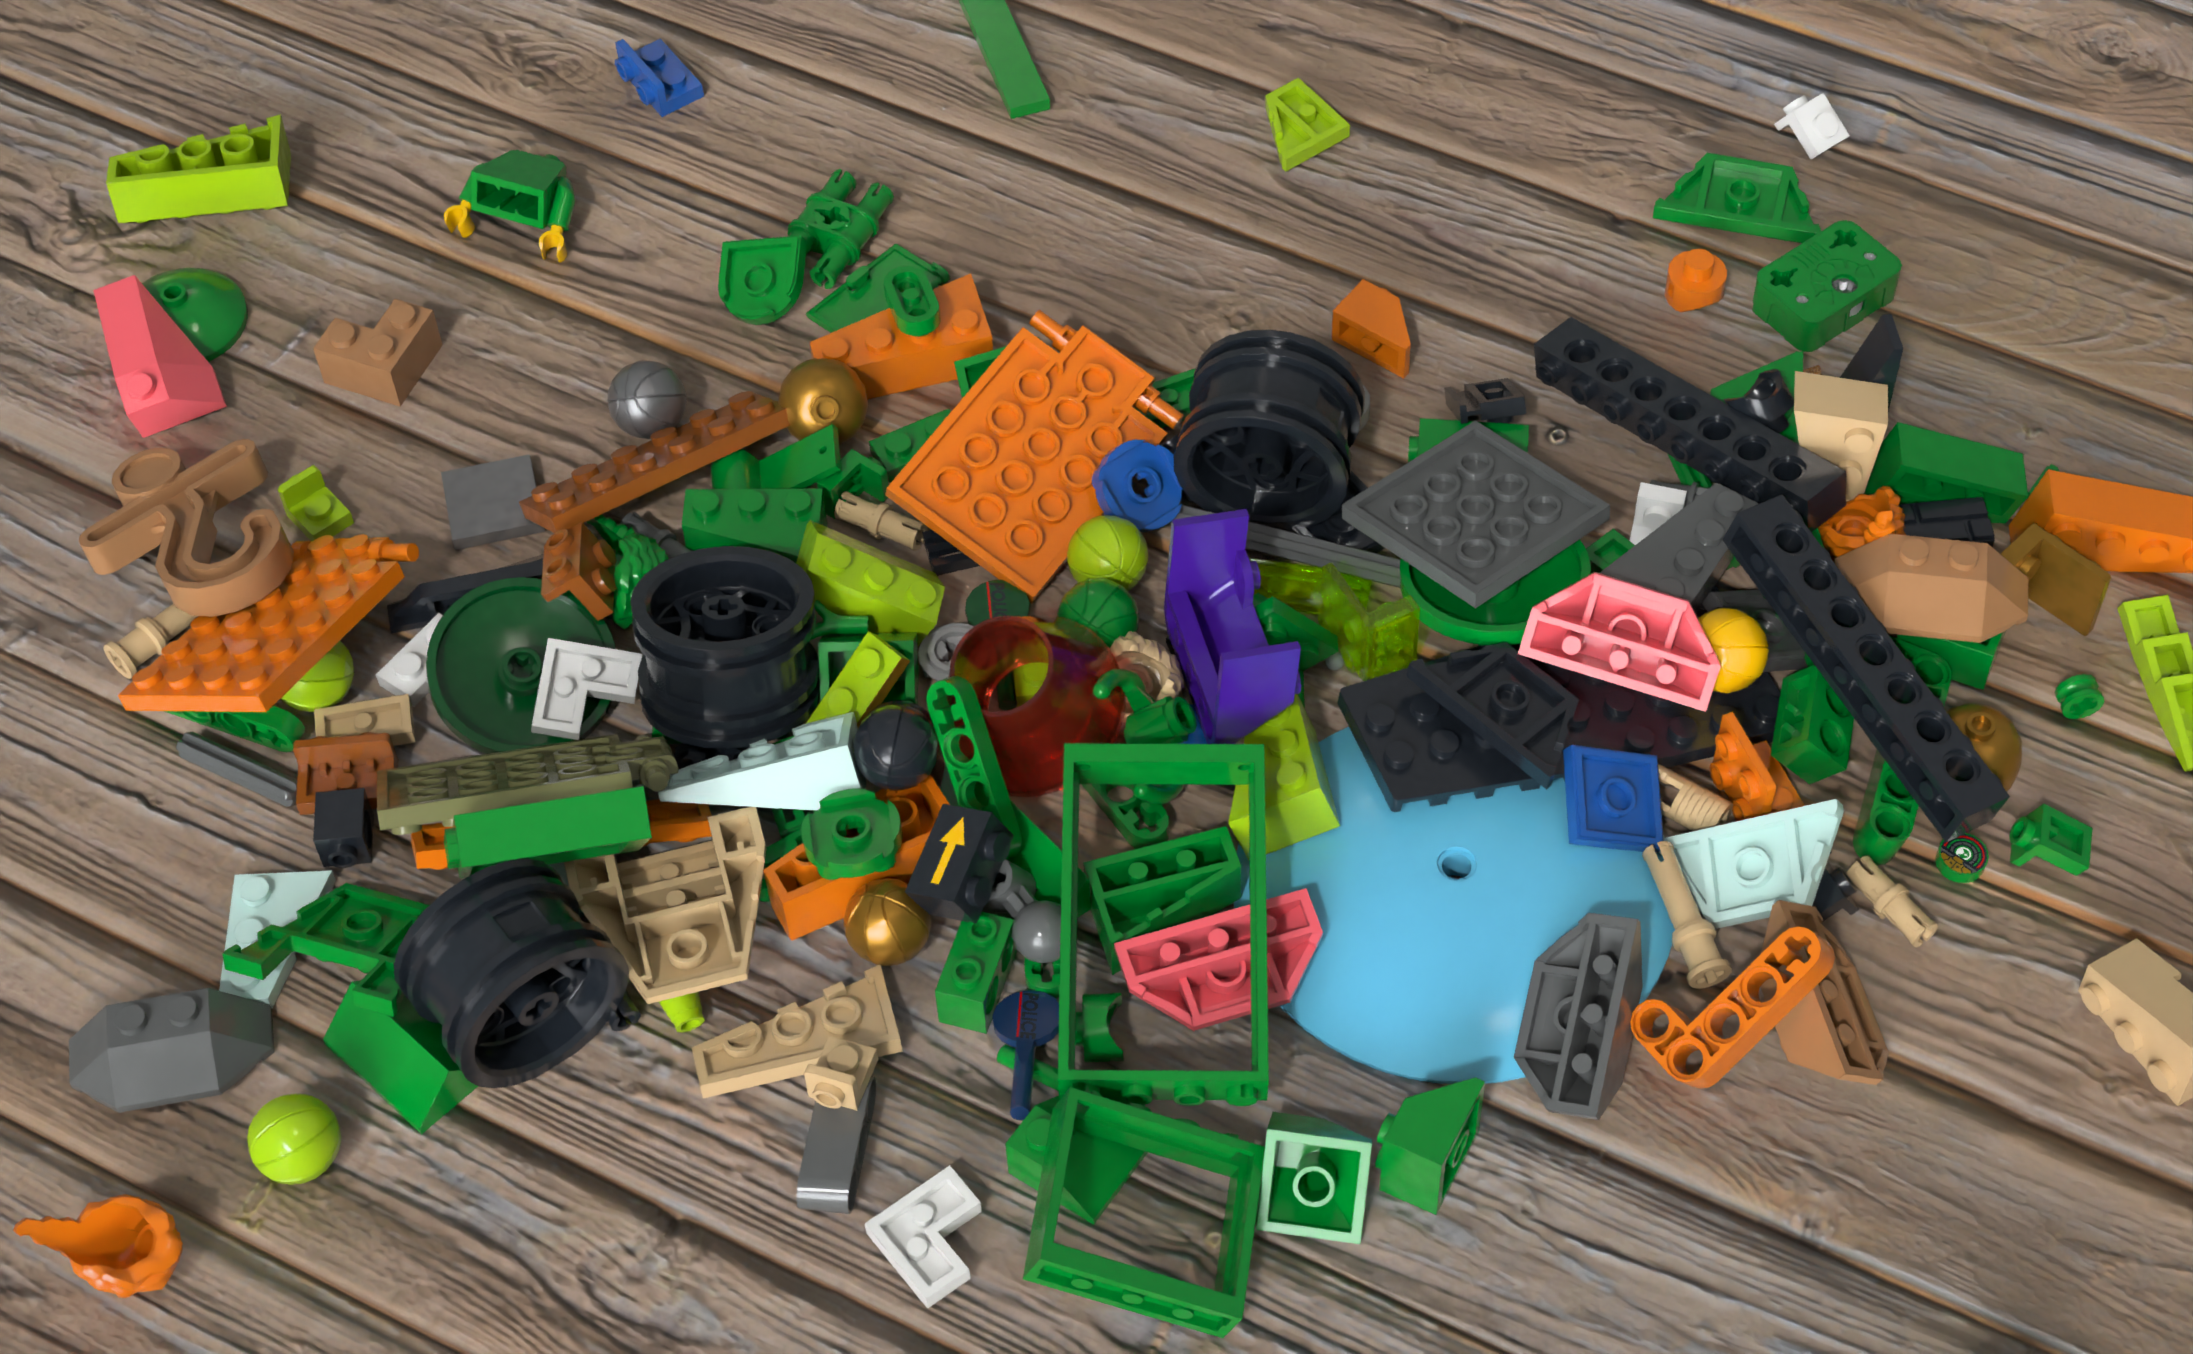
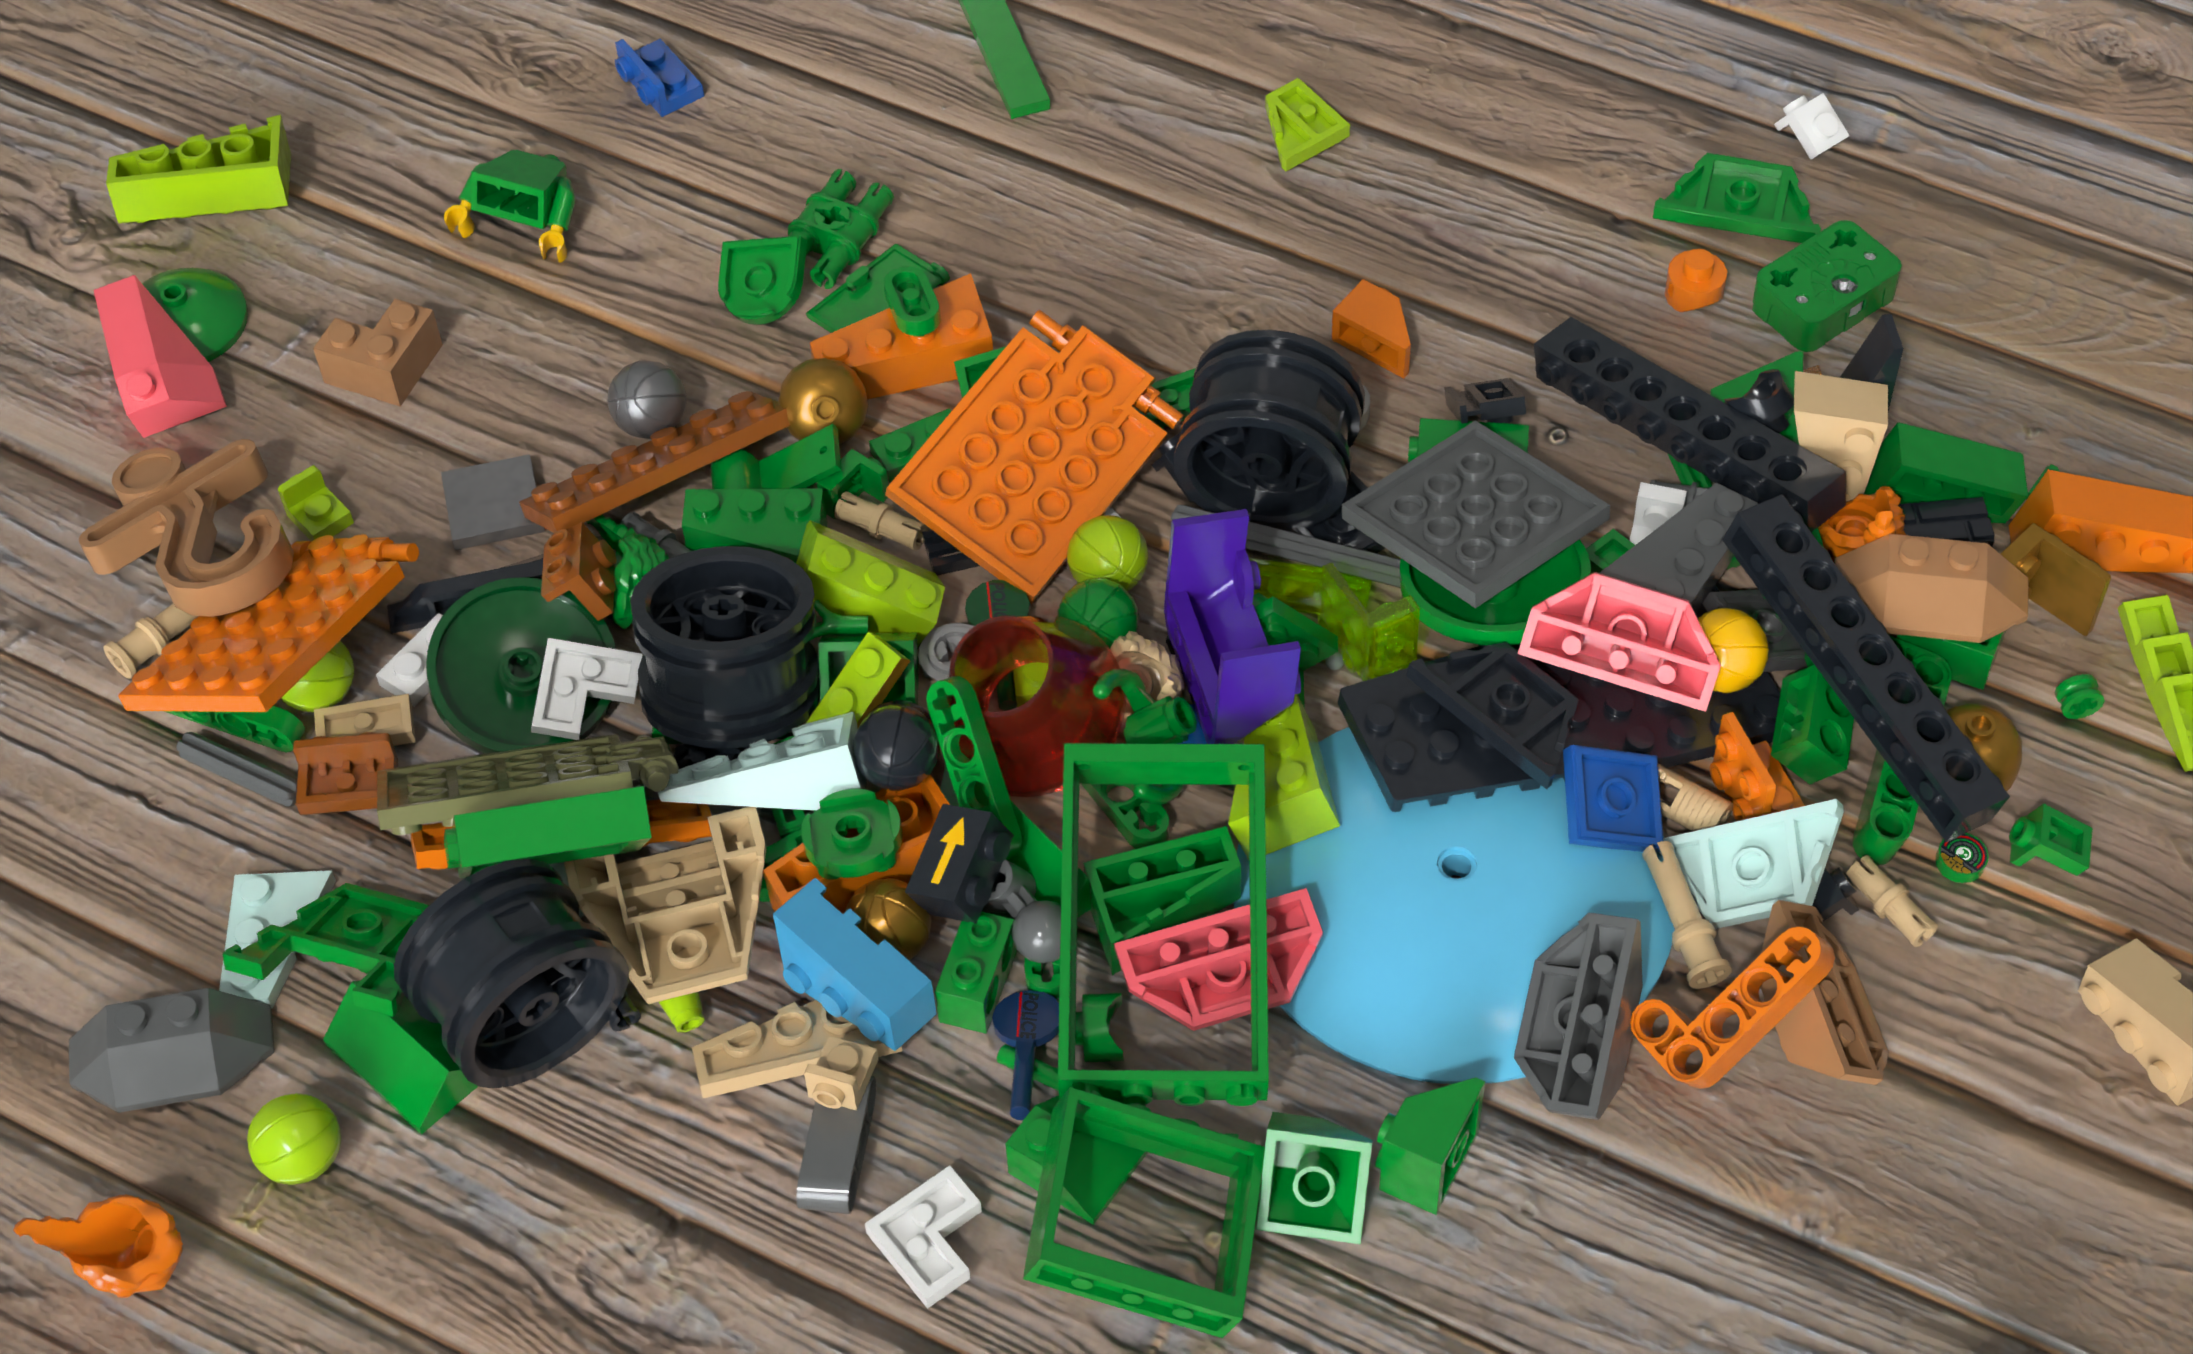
black brick [313,788,374,868] -> none
blue plate [1092,439,1183,532] -> none
none -> dark azure wedge [773,878,937,1051]

